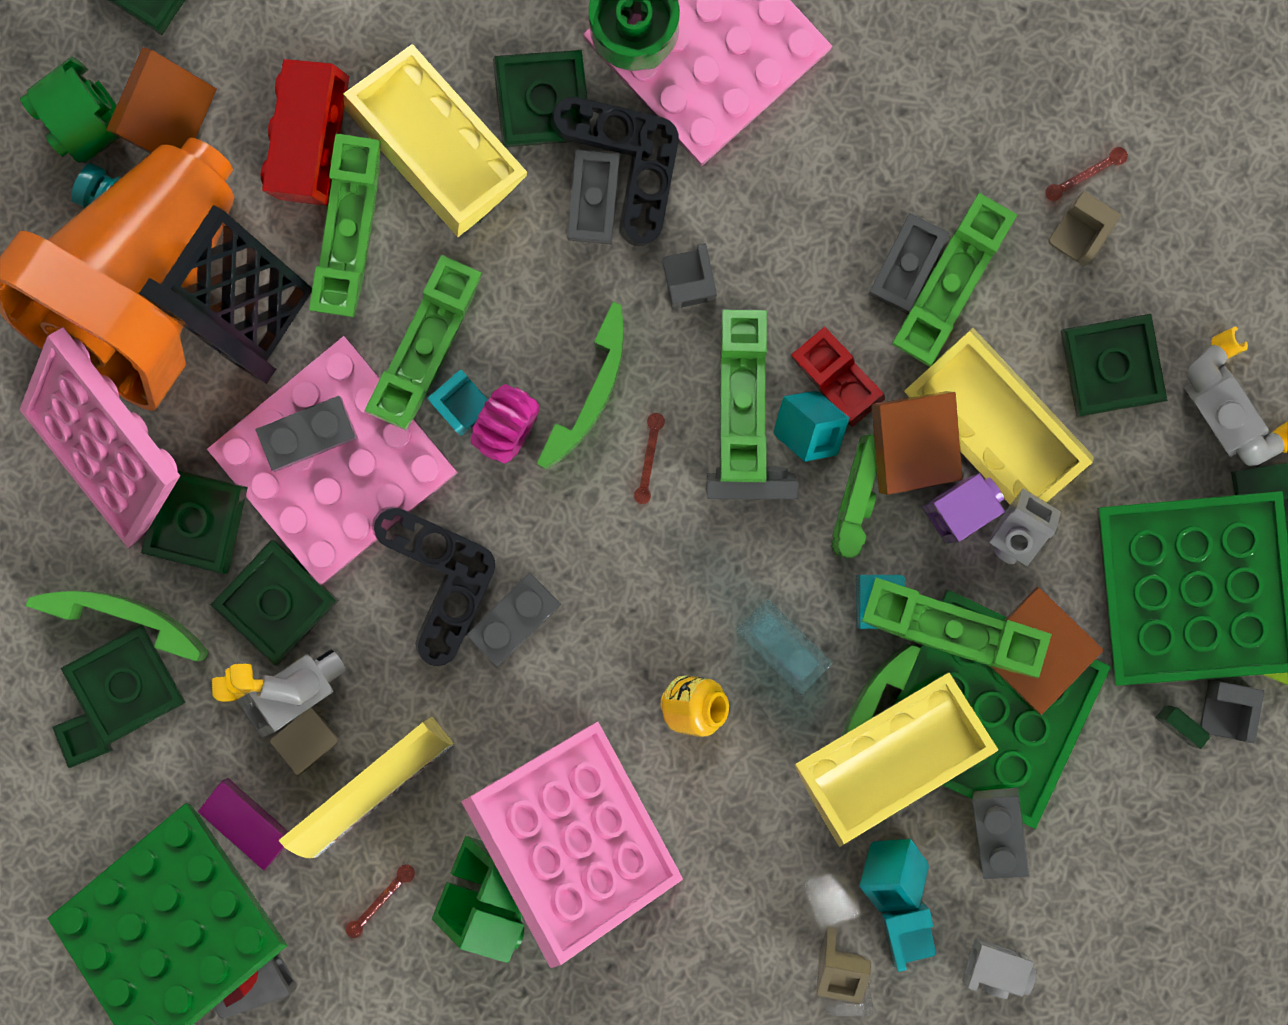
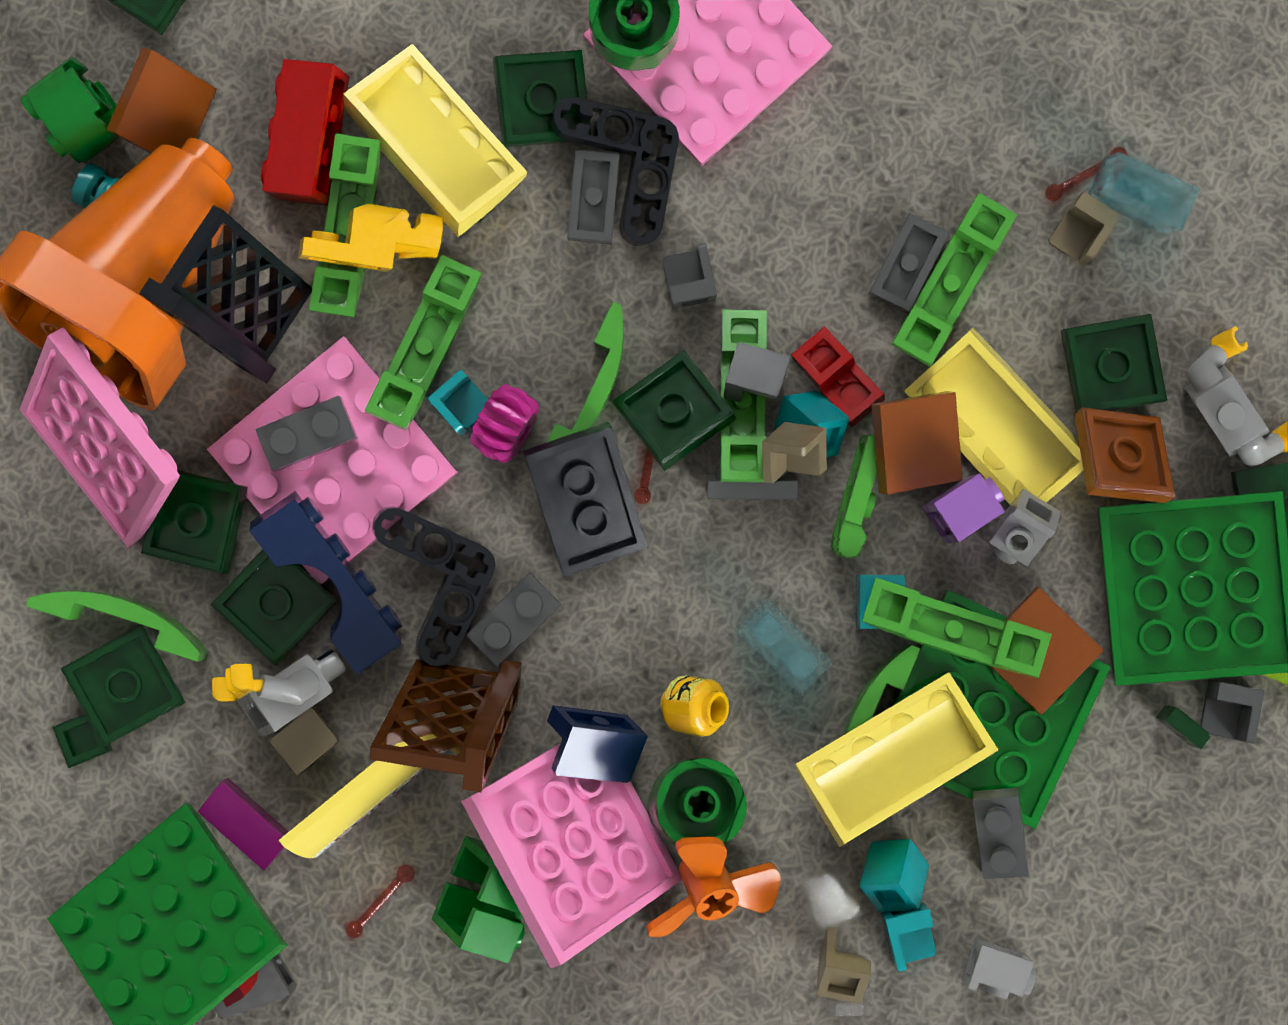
none -> dark blue arch [249,491,403,674]
none -> yellow plate [298,204,443,272]
none -> reddish brown fence [370,660,522,792]
none -> black plate [522,422,648,577]
none -> dark blue panel [547,705,648,783]
none -> dark green plate [613,350,737,471]
none -> orange piece [646,836,781,937]
none -> green brick [649,758,747,845]
none -> dark grey panel [723,342,790,403]
none -> dark tan panel [762,422,827,484]
none -> dark orange tile [1074,407,1175,503]
none -> clear light blue brick [1088,152,1200,234]

